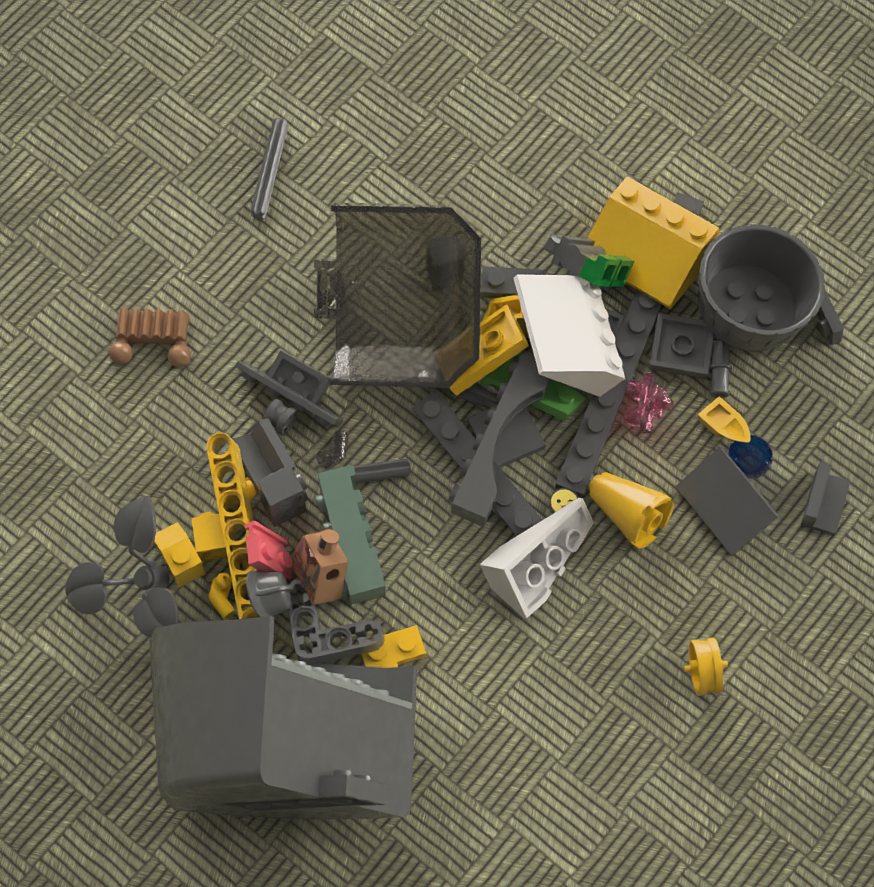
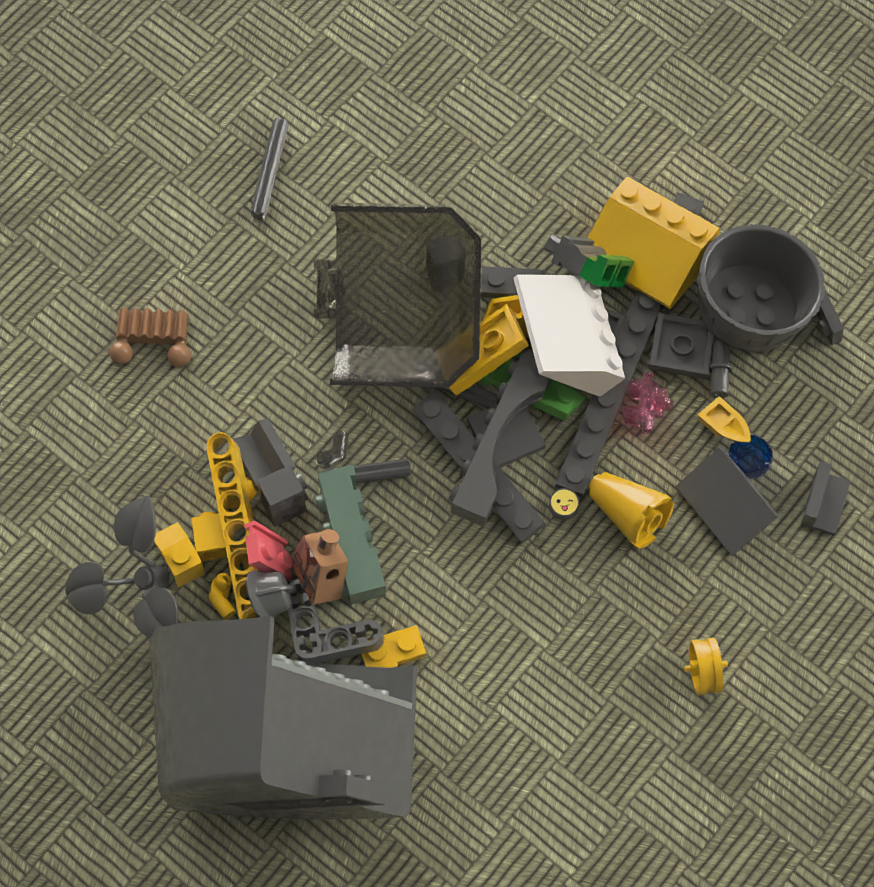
dark grey bracket [235,350,343,427] -> none
dark grey wheel [262,399,298,436] -> none
white wedge [480,498,594,618] -> none

